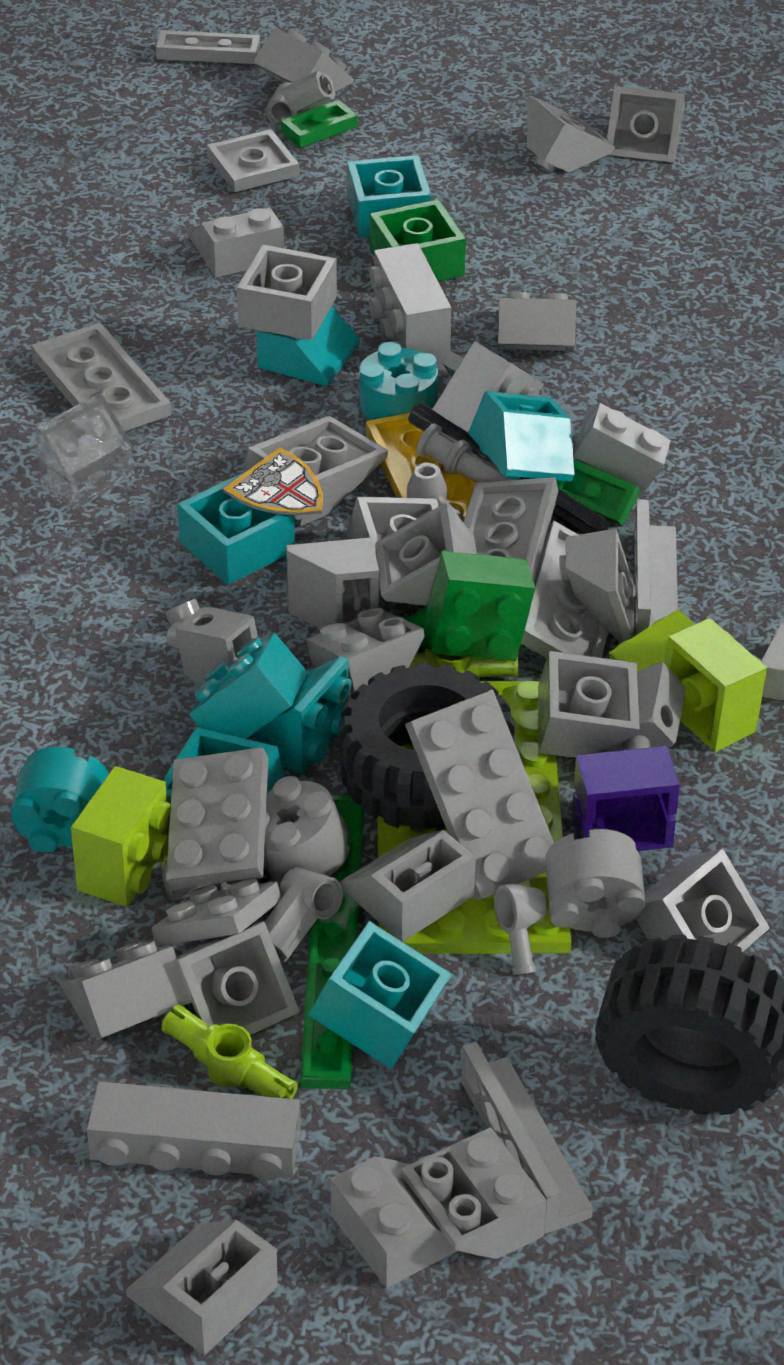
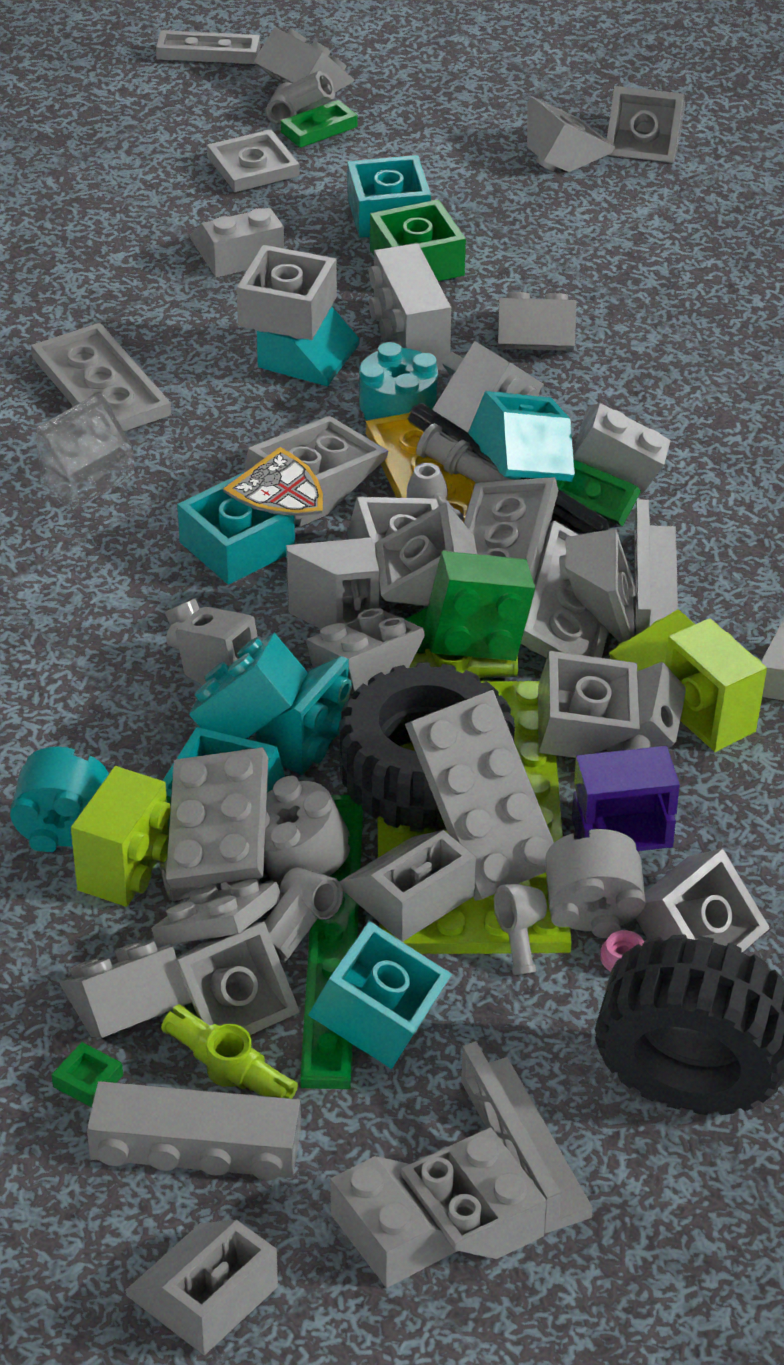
none -> green plate [52,1042,123,1108]
none -> bright pink plate [600,930,644,972]

